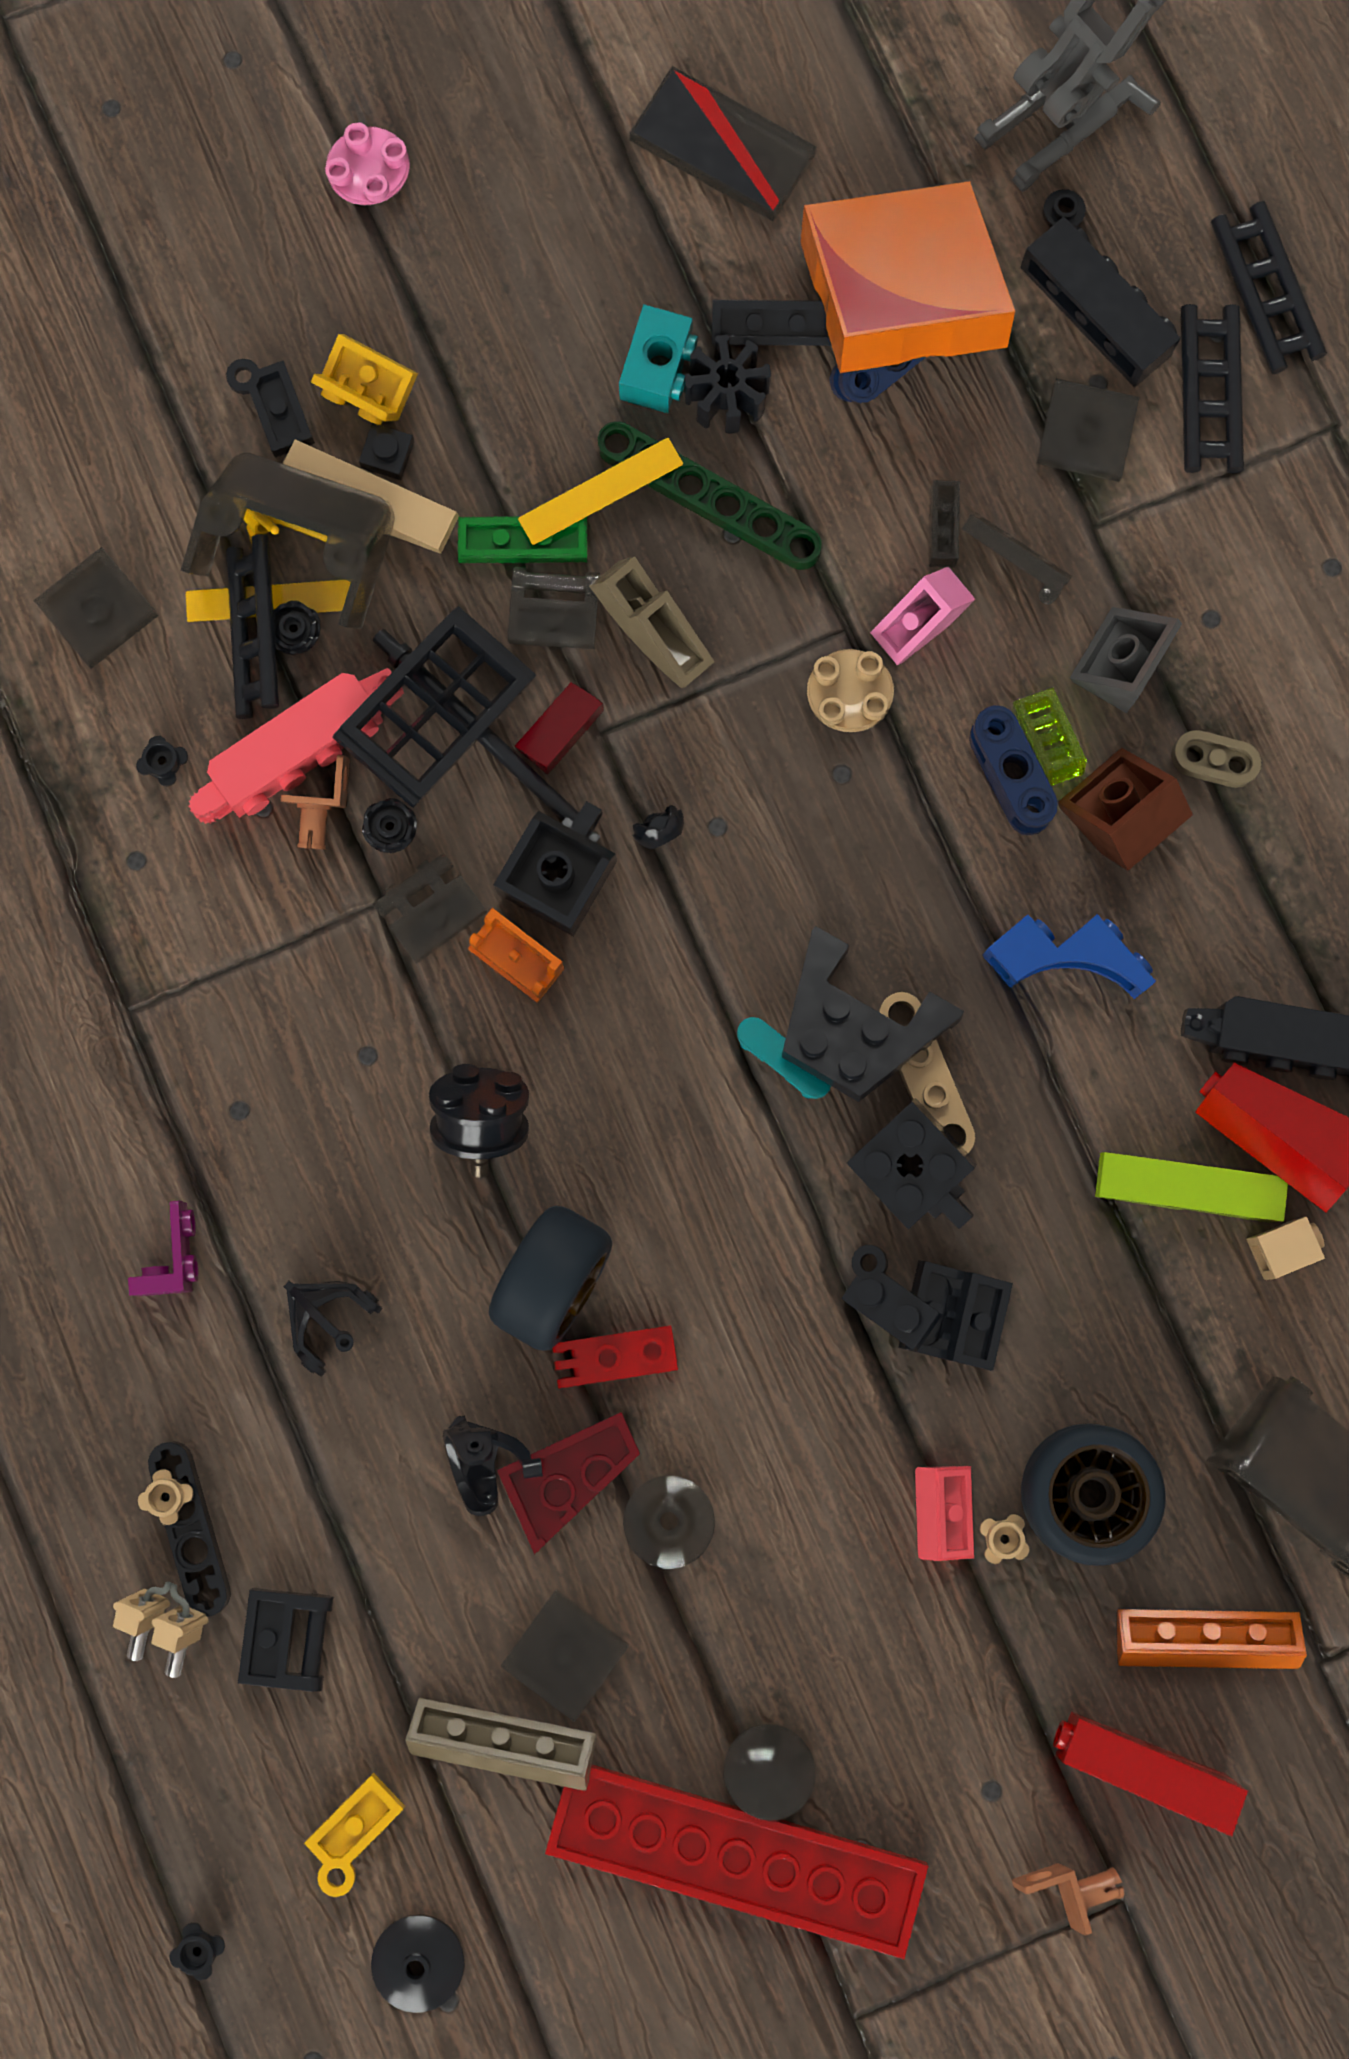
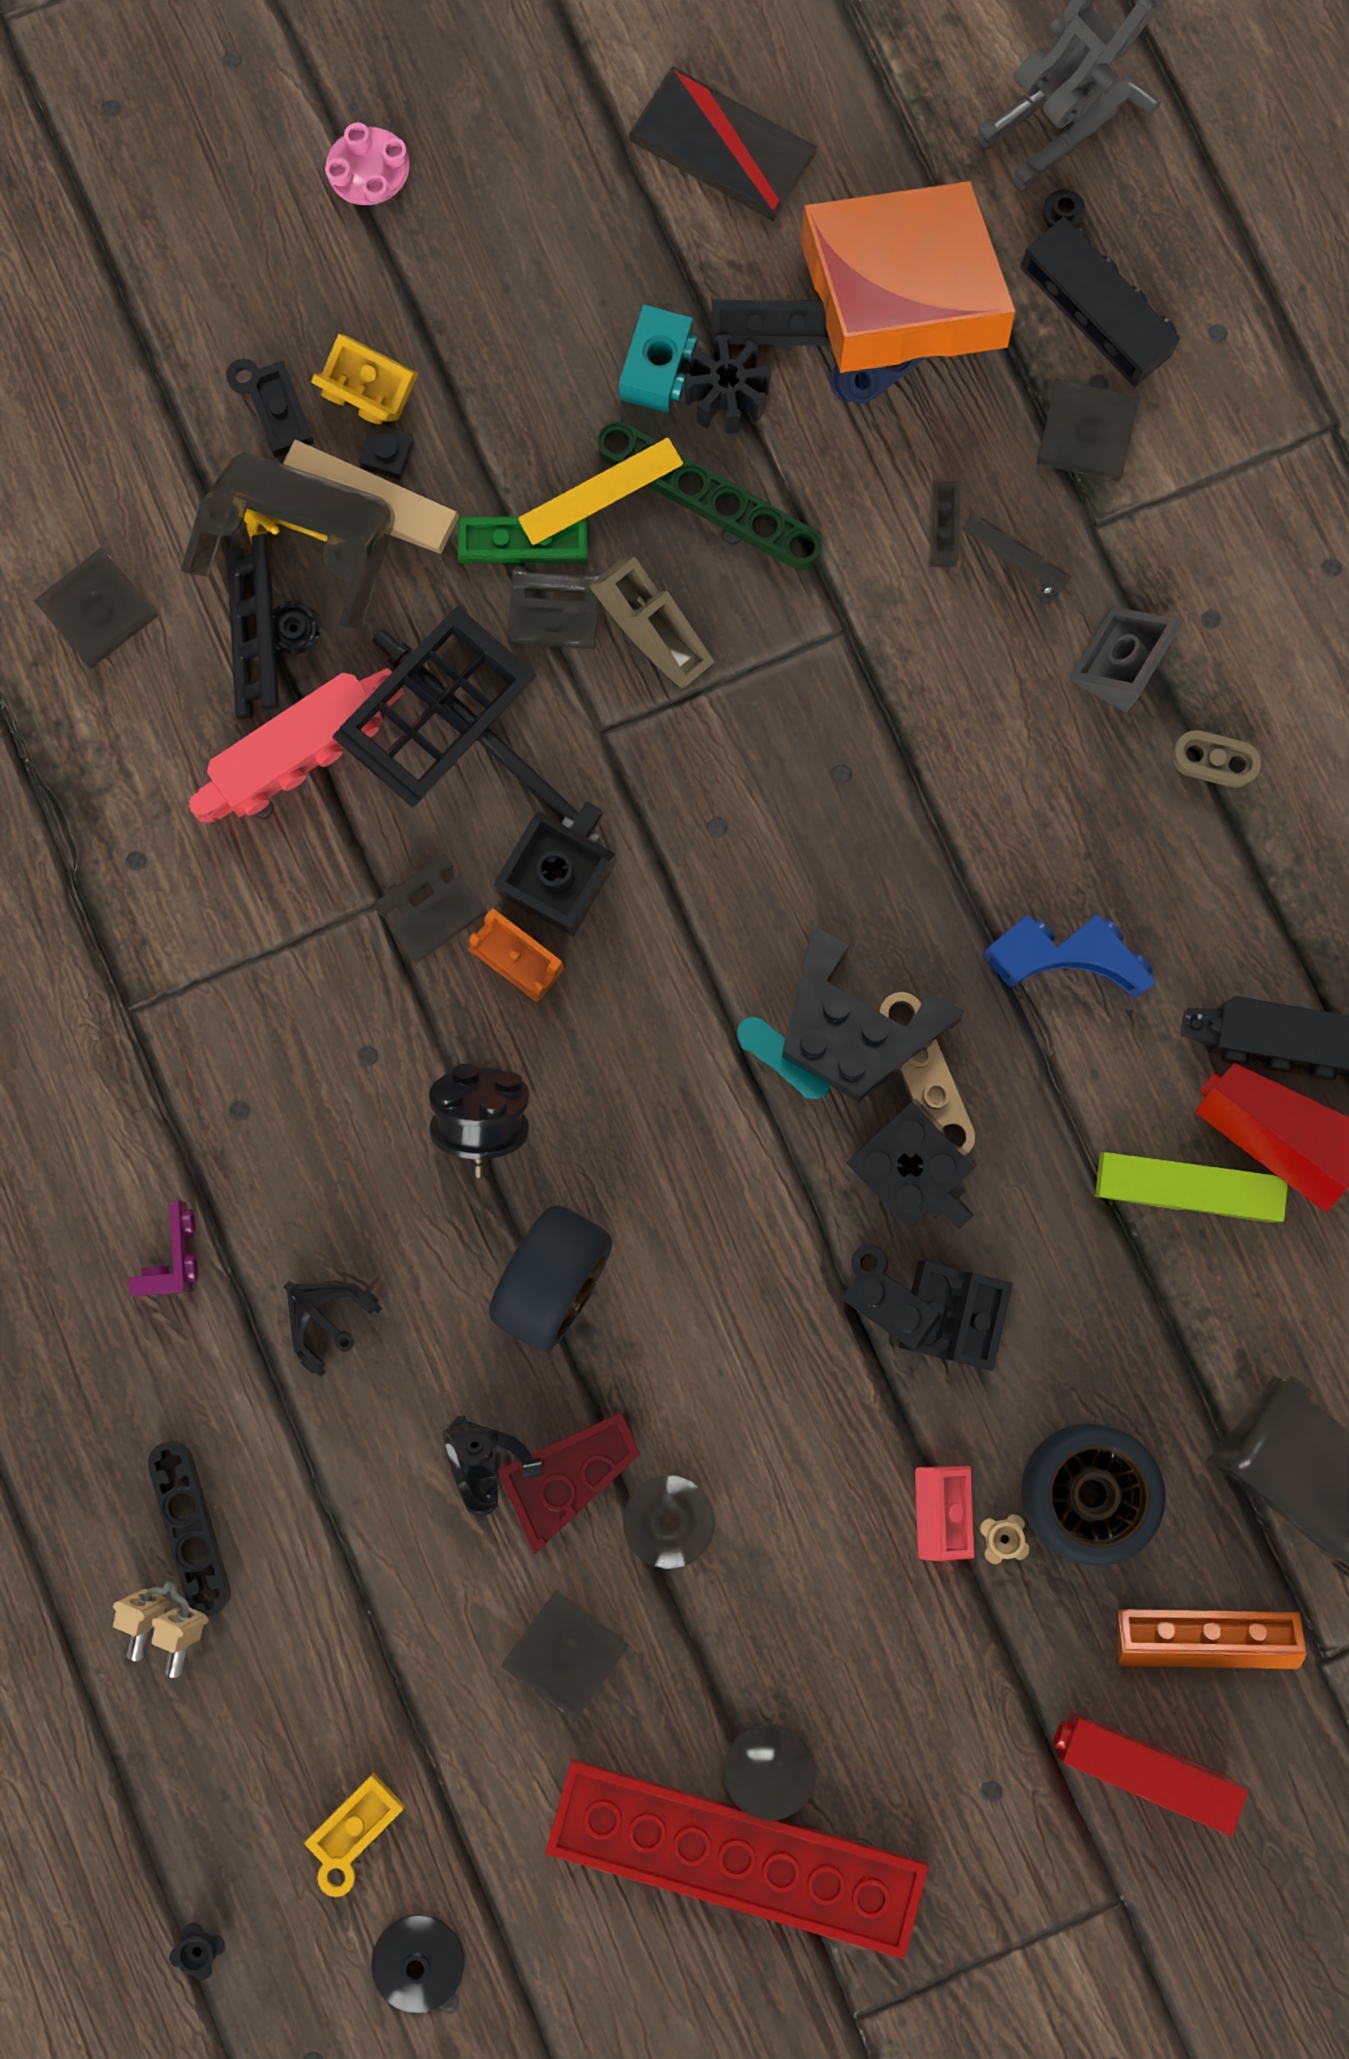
black plate [136,736,188,787] -> none
tan plate [138,1469,193,1525] -> none
yellow sticker [186,579,359,622] -> none
black plate [238,1588,334,1692] -> none
nougat bracket [281,755,350,850] -> none
black plate [362,798,417,853] -> none
dark tan slope [405,1698,596,1790] -> none
dark red slope [515,682,604,775] -> none
red hinge [552,1325,678,1389] -> none
black plate [632,805,684,849] -> none
tan dish [807,649,894,732] -> none
bright pink slope [870,567,975,665] -> none
dark blue piece [969,705,1058,836] -> none
nougat bracket [1012,1863,1124,1936] -> none
clear neon green slope [1013,687,1086,786] -> none
copper slope [1058,748,1193,871] -> none
black bar [1180,304,1244,473] -> none
black bar [1210,201,1327,374] -> none
tan brick [1246,1216,1325,1280] -> none

